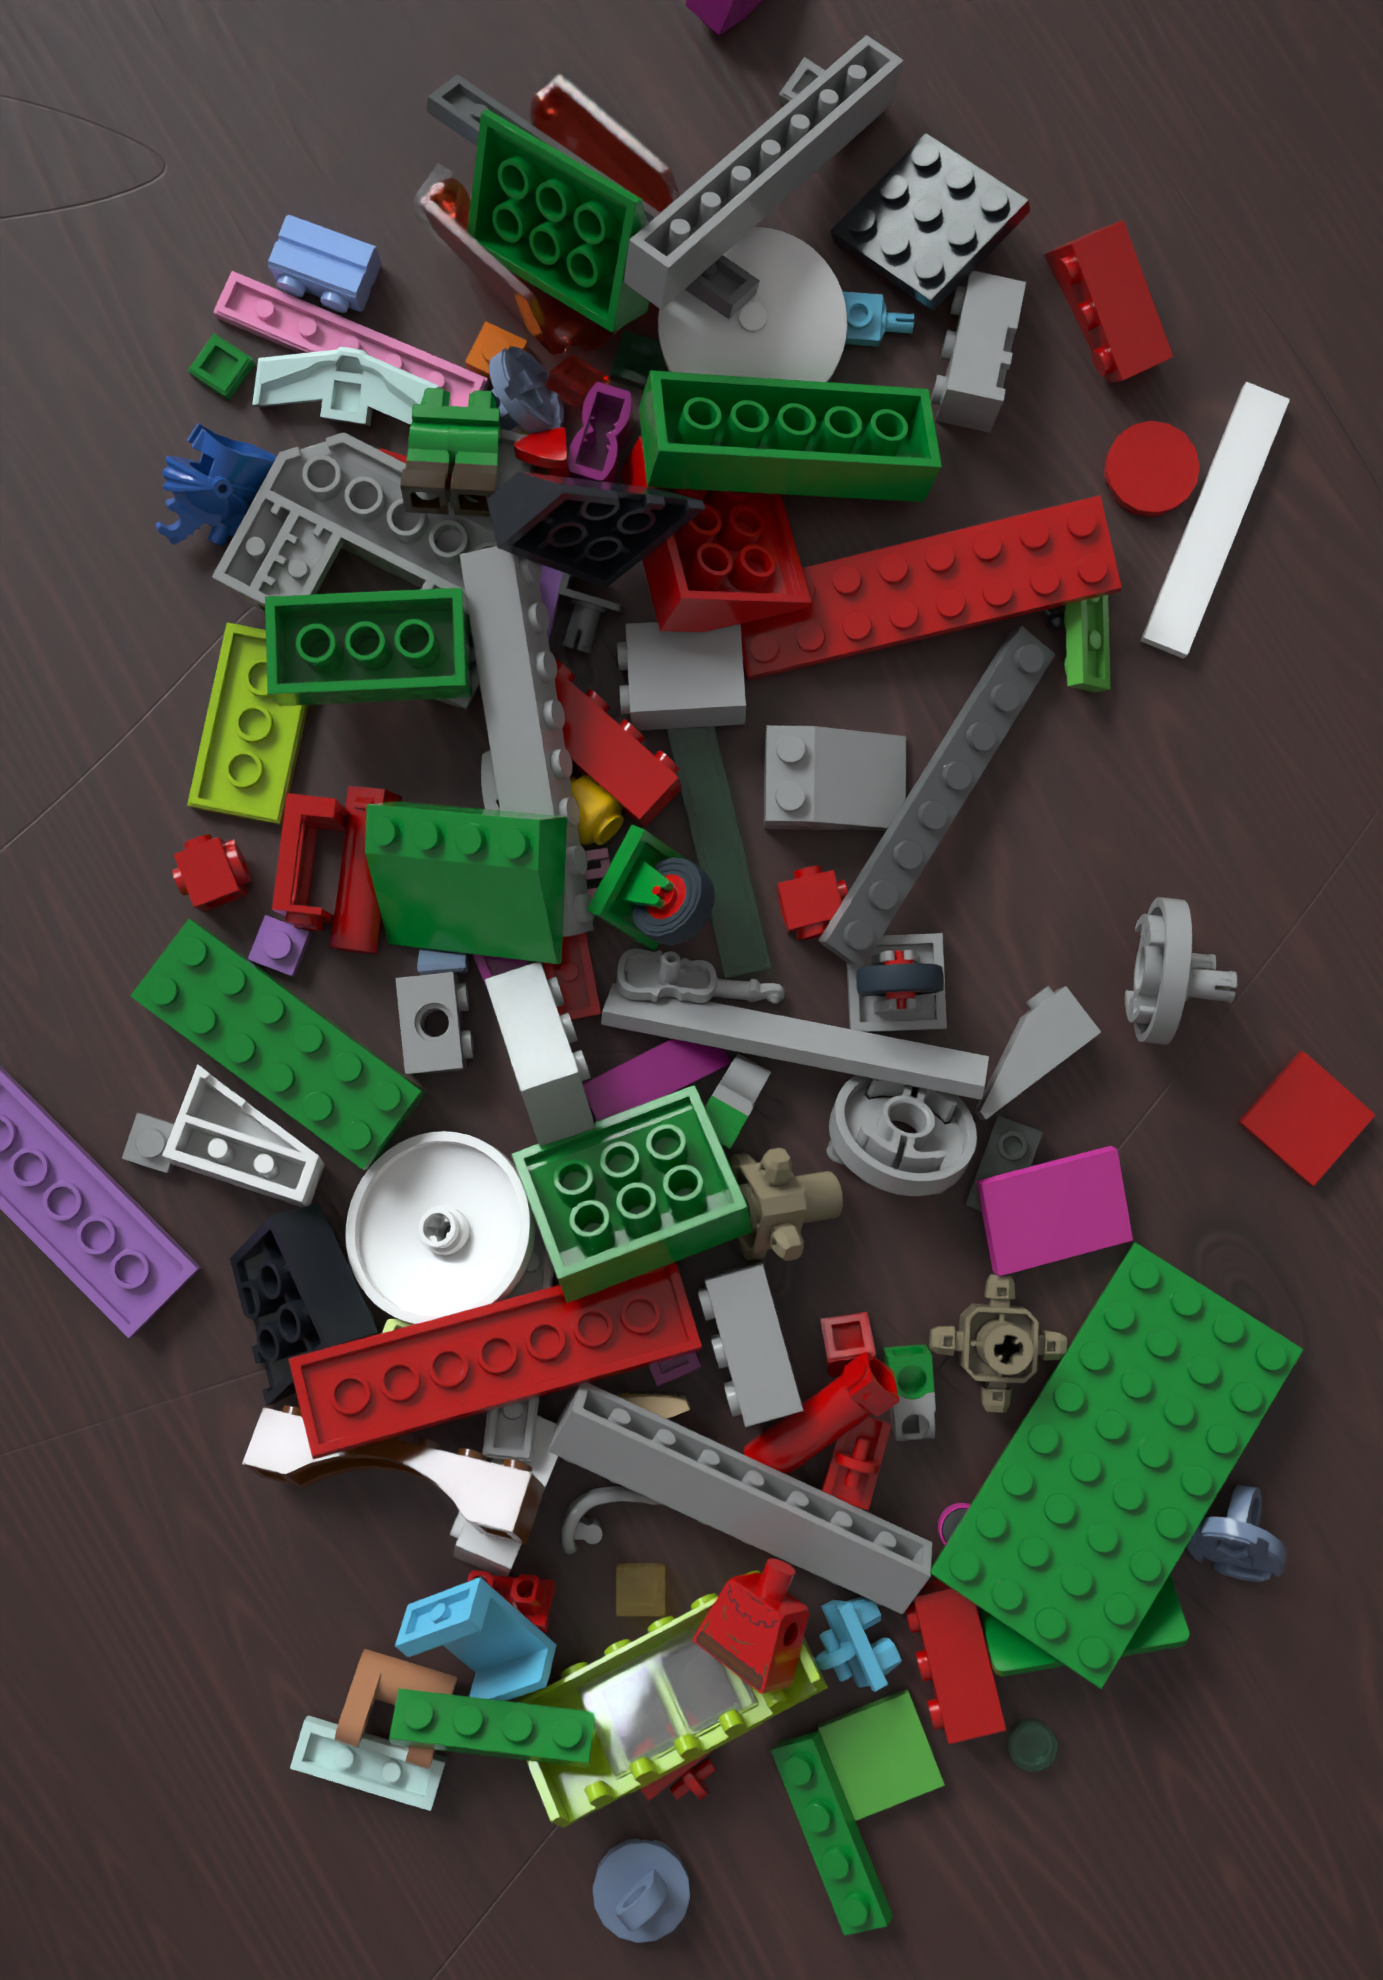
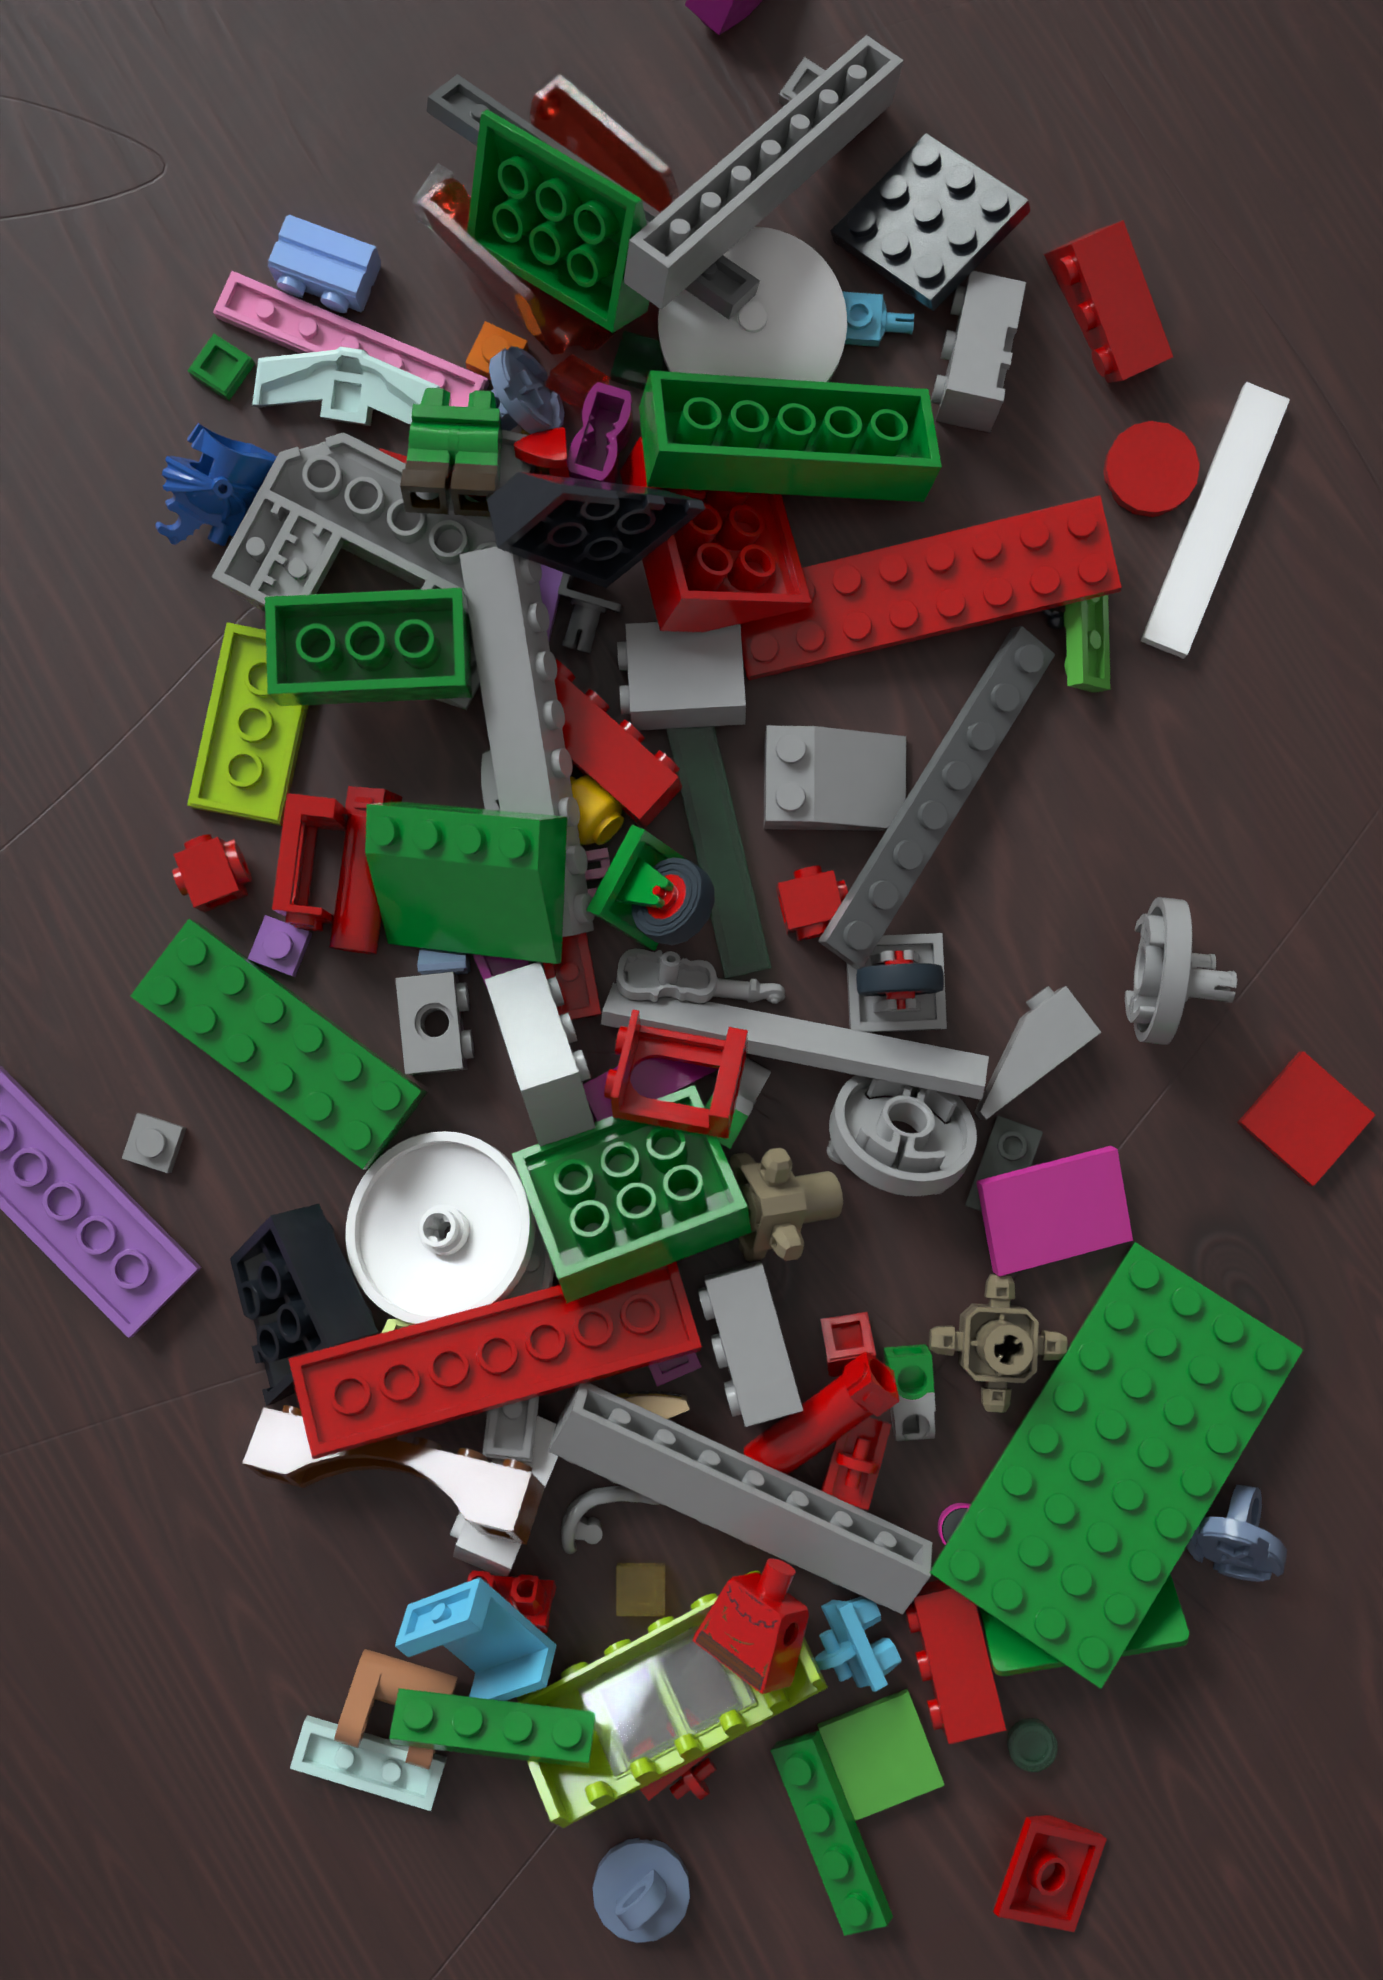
white wedge [162,1065,325,1207] -> none
none -> red panel [604,1009,748,1139]
none -> red slope [993,1815,1107,1932]

